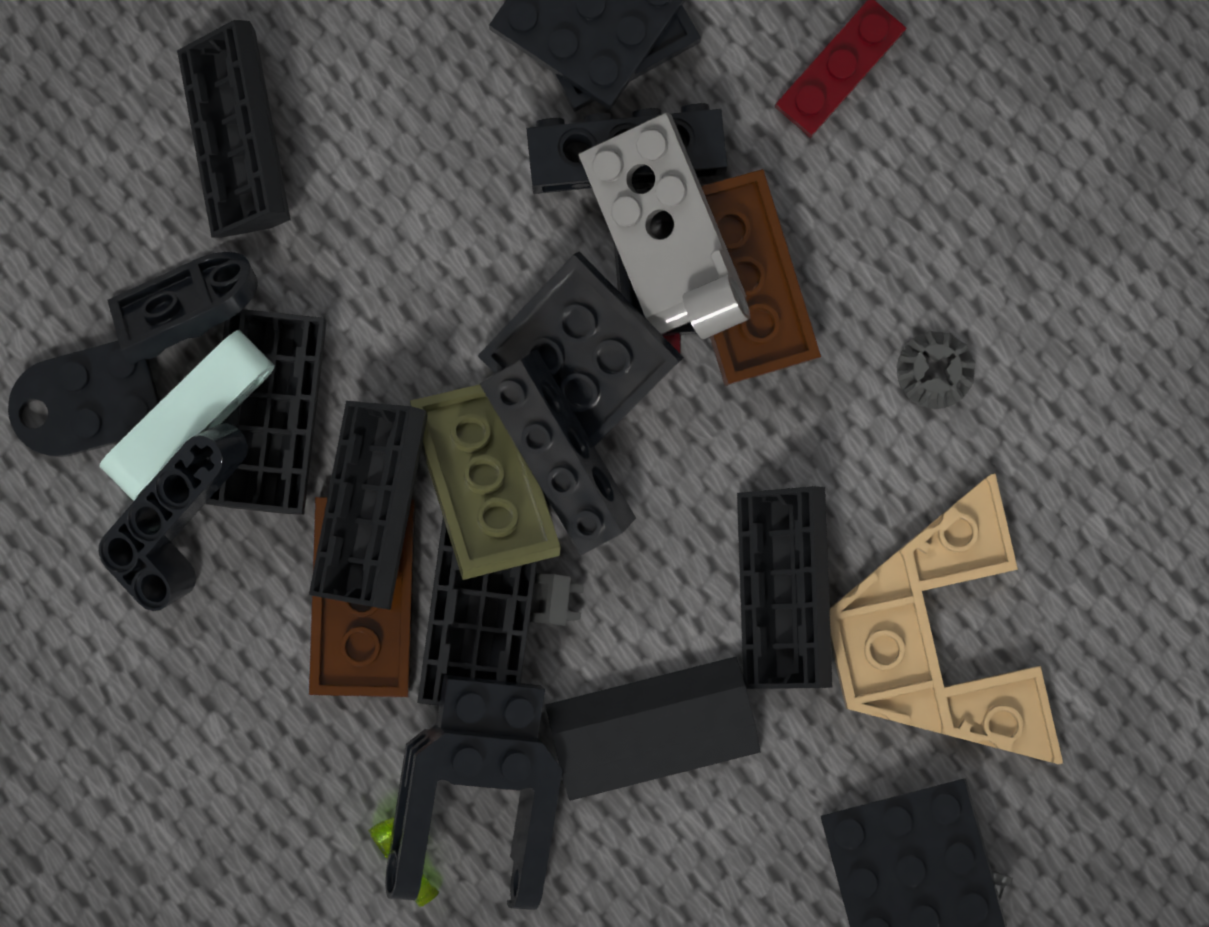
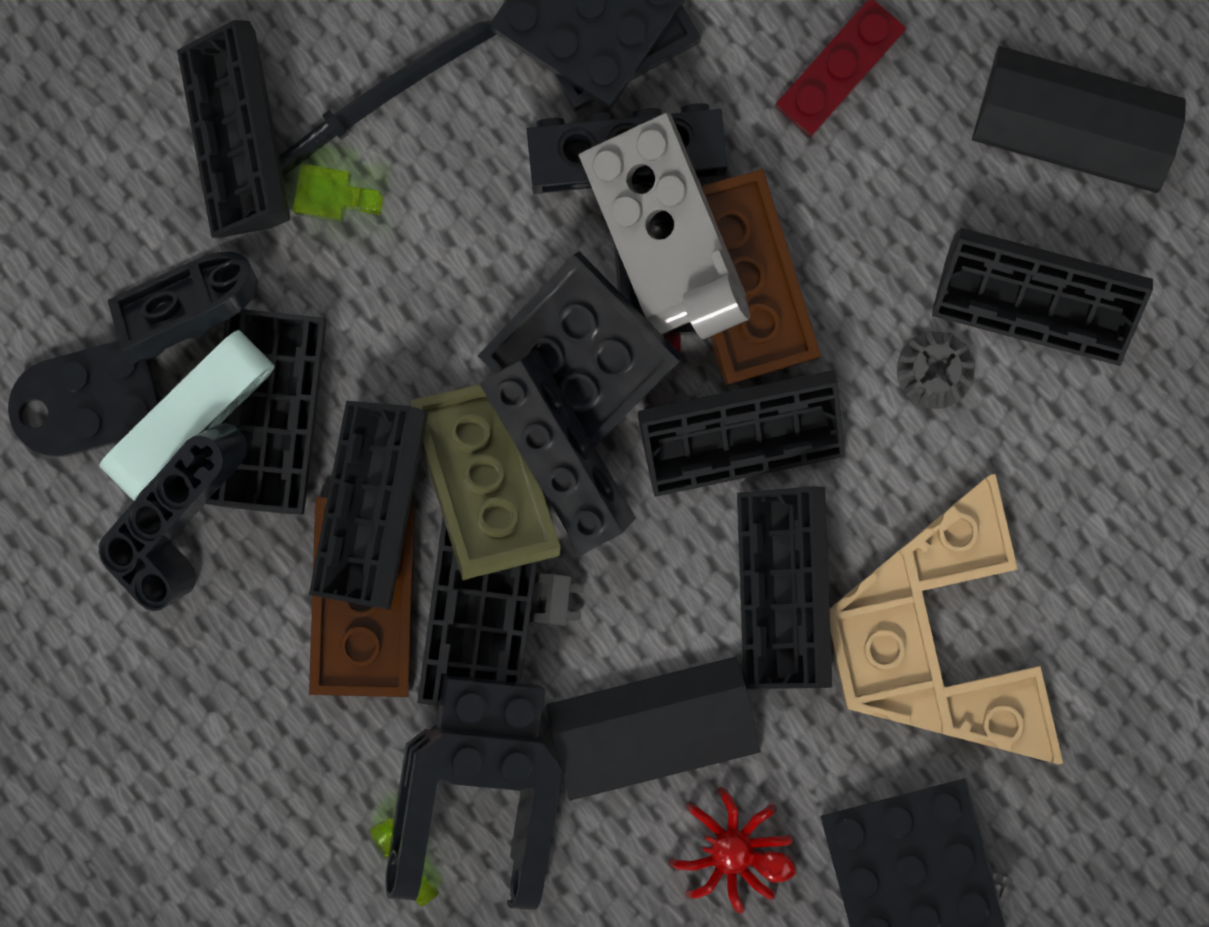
none -> black sword [279,21,497,177]
none -> clear neon green plate [293,164,384,222]
none -> black piece [638,370,845,497]
none -> red animal [668,787,797,914]
none -> black piece [932,228,1153,366]
none -> black piece [972,46,1186,193]

